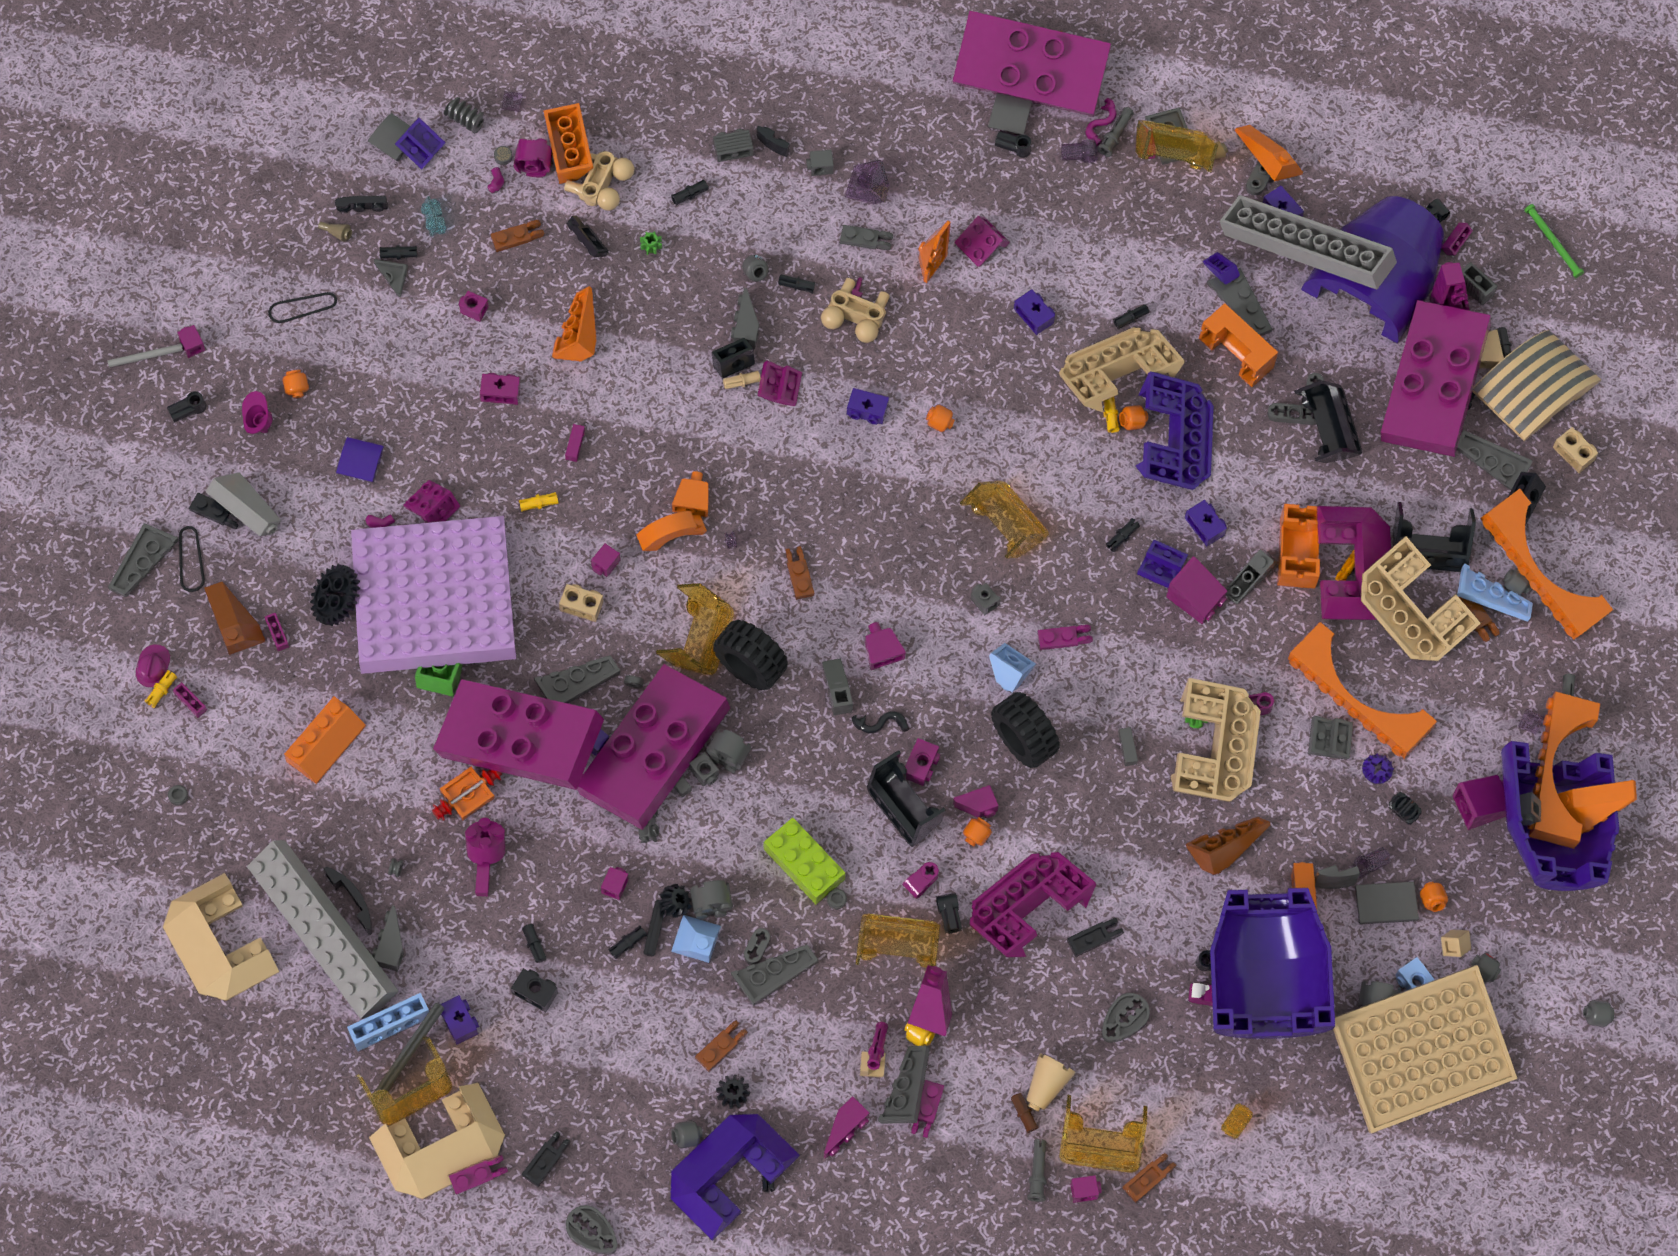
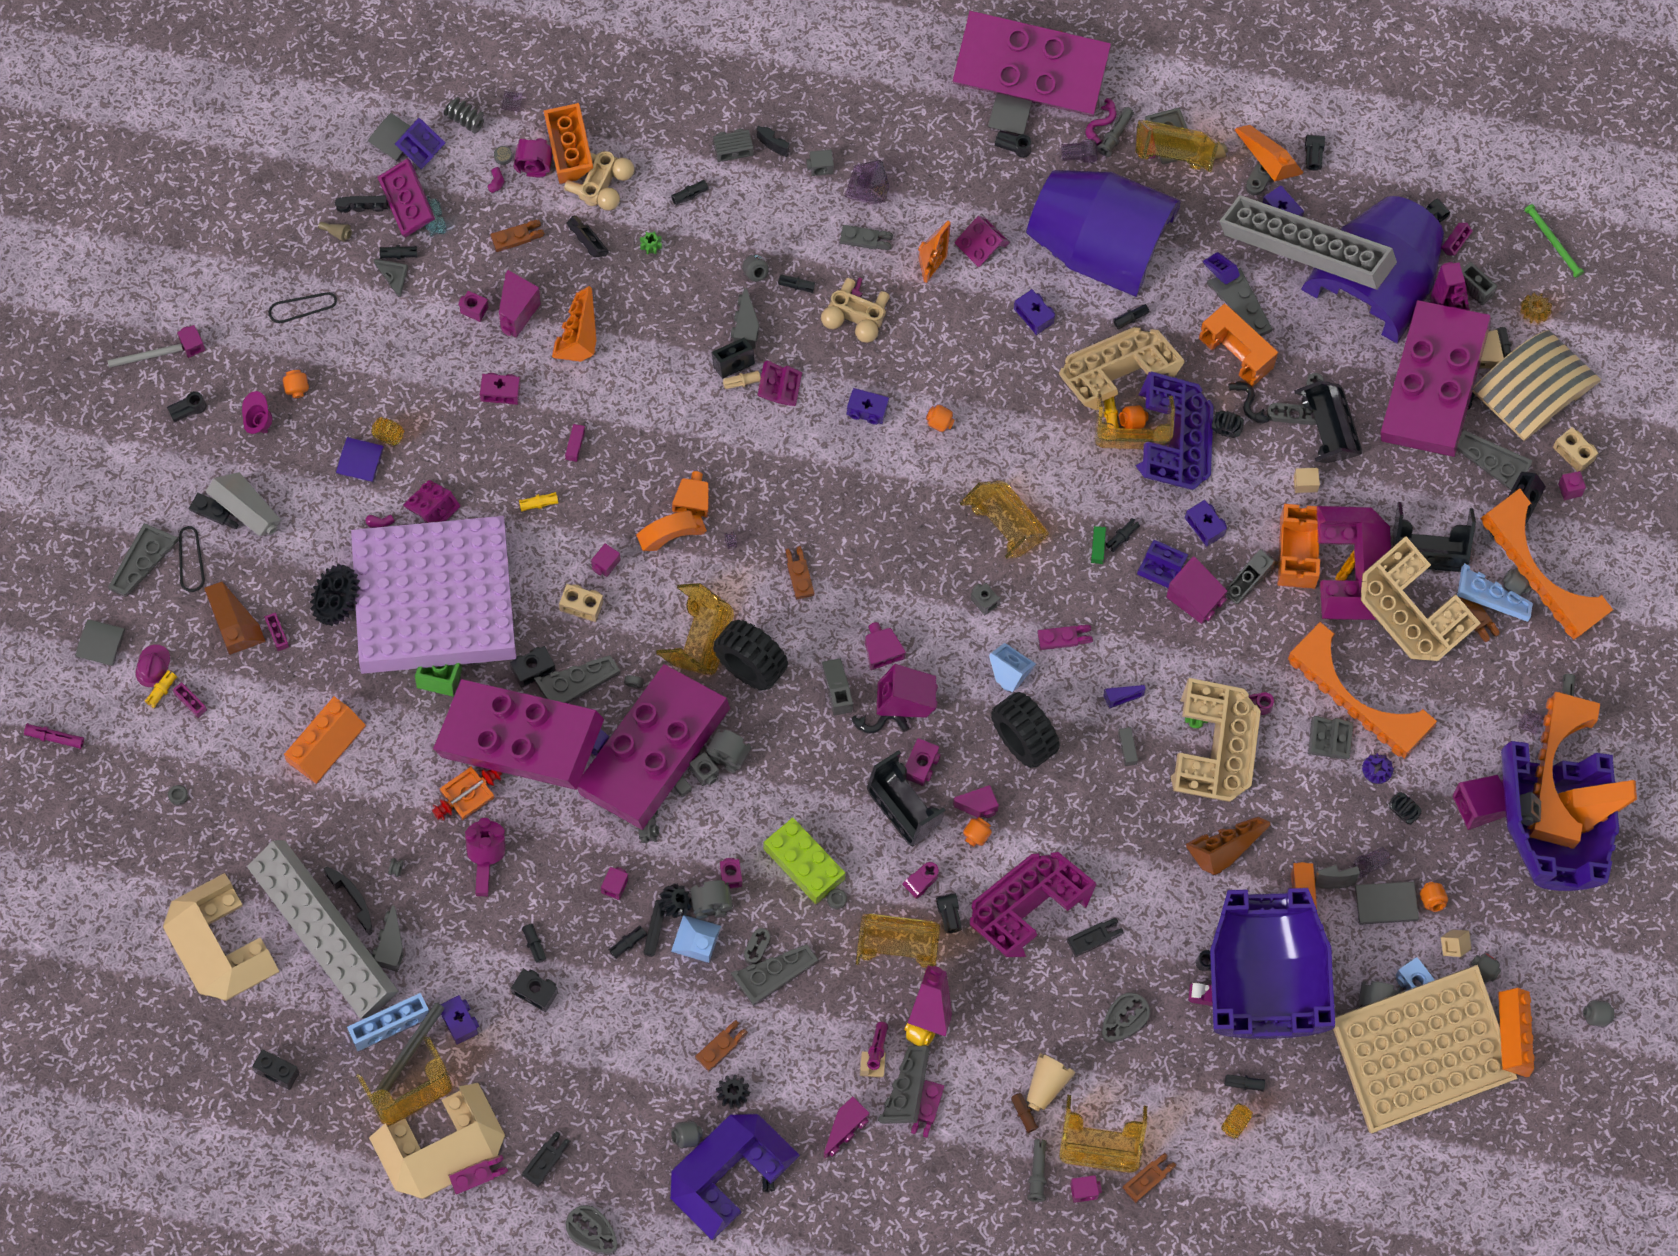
none -> magenta pin [24,723,84,749]
none -> dark grey slope [75,619,125,666]
none -> black brick [252,1049,300,1090]
none -> clear yellow gear [371,417,405,446]
none -> magenta tile [378,158,435,237]
none -> magenta slope [499,270,541,338]
none -> black brick [510,646,556,688]
none -> magenta brick [720,858,742,889]
none -> magenta slope [876,664,938,718]
none -> dark purple windscreen [1026,170,1181,297]
none -> green piece [1091,526,1106,564]
none -> clear yellow windscreen [1095,394,1175,449]
none -> dark purple slope [1103,685,1146,708]
none -> black gear [1212,410,1244,438]
none -> black axle [1224,1074,1265,1092]
none -> black animal [1228,381,1270,424]
none -> tan panel [1293,468,1320,493]
none -> black piece [1305,134,1325,171]
none -> orange slope [1498,988,1534,1077]
none -> clear yellow gear [1520,292,1552,325]
none -> magenta brick [1558,471,1586,500]

